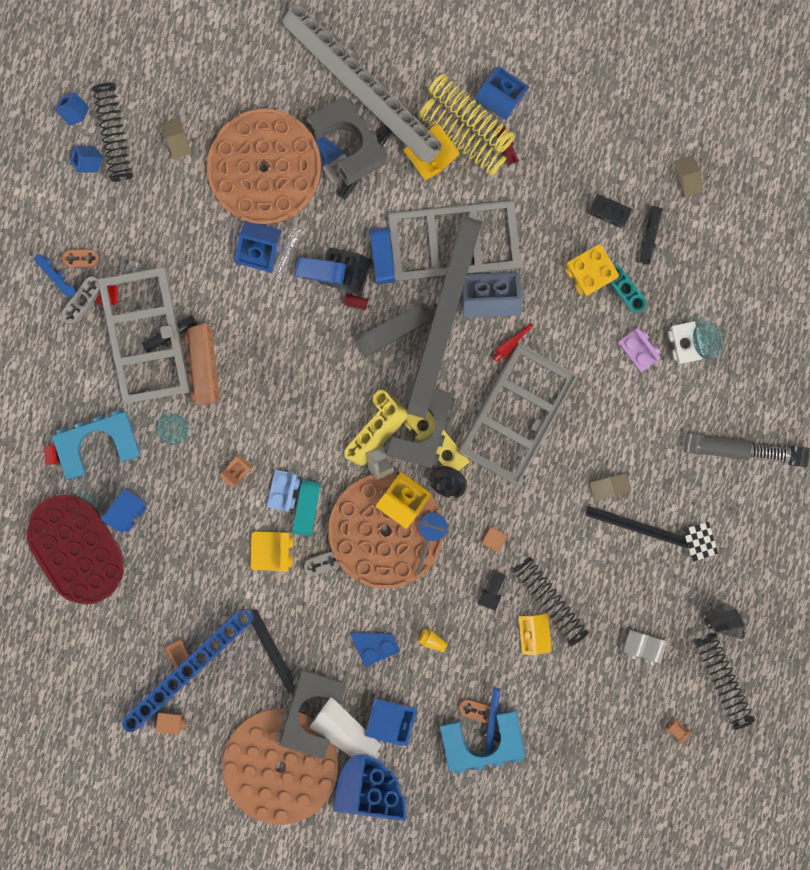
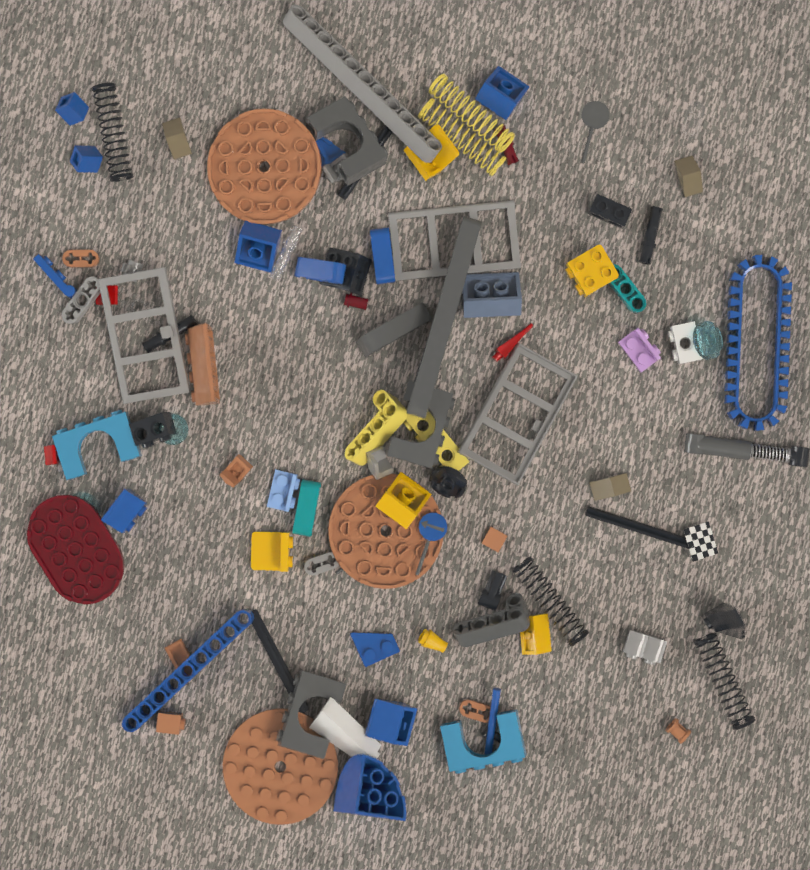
none -> black brick [129,412,177,448]
none -> dark grey beam [452,593,530,647]
none -> dark grey piece [581,101,610,164]
none -> blue piece [724,255,792,431]

